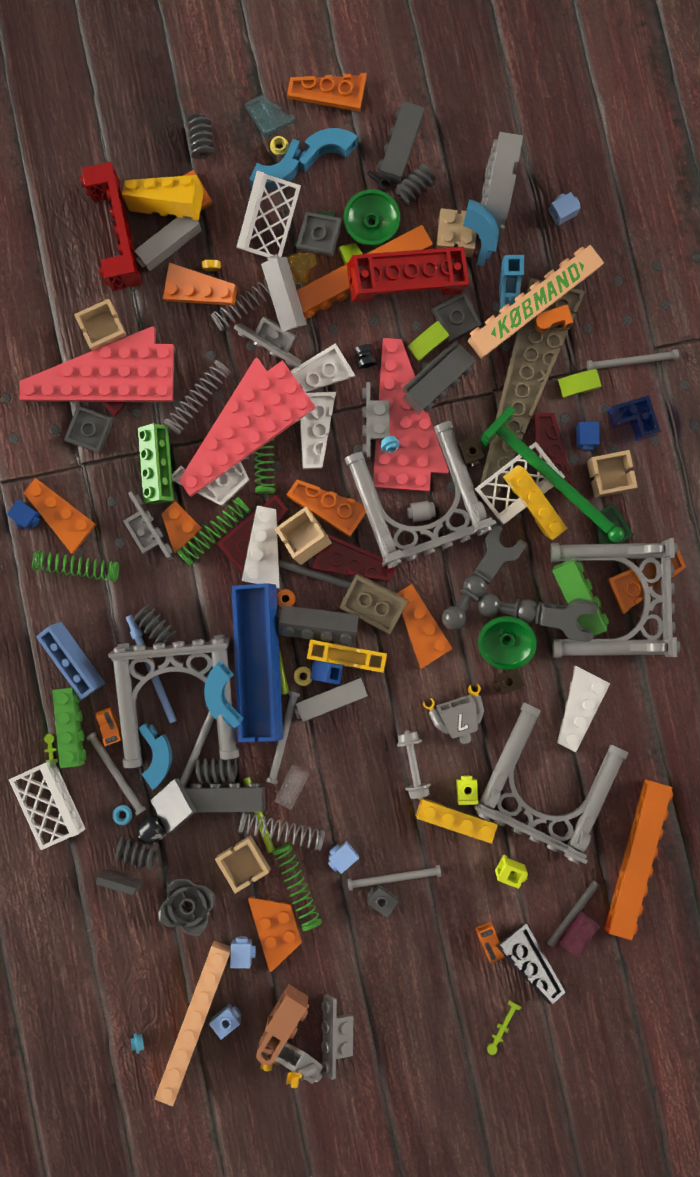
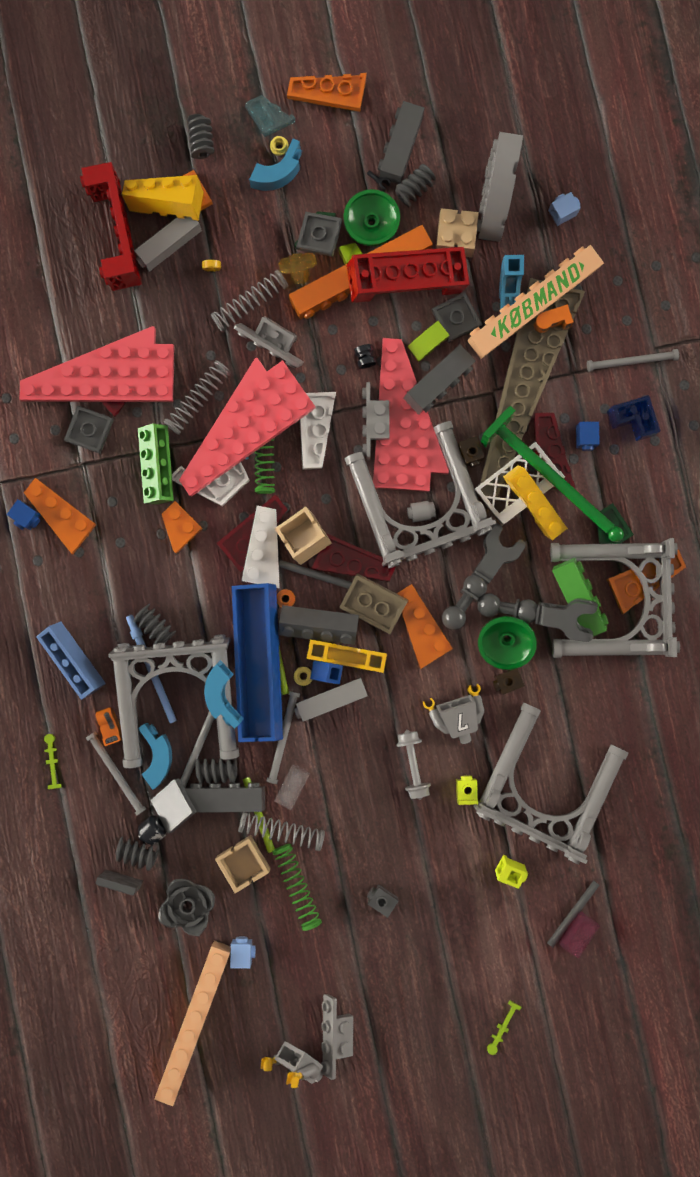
white fence [9,759,85,850] -> none
bright green piece [32,550,119,582] -> none
bright green brick [52,688,86,768] -> none
tan piece [74,299,128,351] -> none
medium azure plate [113,805,133,825] -> none
light grey bracket [123,491,173,560] -> none
medium azure plate [130,1033,144,1054] -> none
orange wing [163,263,238,306] -> none
bright green piece [177,497,251,566] -> none
light blue brick [209,1003,242,1040] -> none
white fence [237,171,301,258] -> none
orange wing [248,896,302,972] -> none
nougat brick [256,984,309,1065] -> none
light grey brick [261,255,307,332] -> none
orange wing [286,480,366,538] -> none
white wing [291,343,355,393] -> none
dark azure arch [299,128,358,173] -> none
light blue brick [328,841,359,874] -> none
light grey bar [347,865,441,891] -> none
medium azure plate [381,436,400,453] -> none
dark grey bar [402,340,460,393] -> none
yellow arch [416,798,498,844] -> none
dark azure arch [463,199,499,266] -> none
orange leg [475,921,505,964] -> none
wing [495,923,566,1004] -> none
white wing [557,666,610,752] -> none
lime slope [558,369,602,398] -> none
tan piece [587,450,638,498] -> none
orange brick [605,779,673,940] -> none

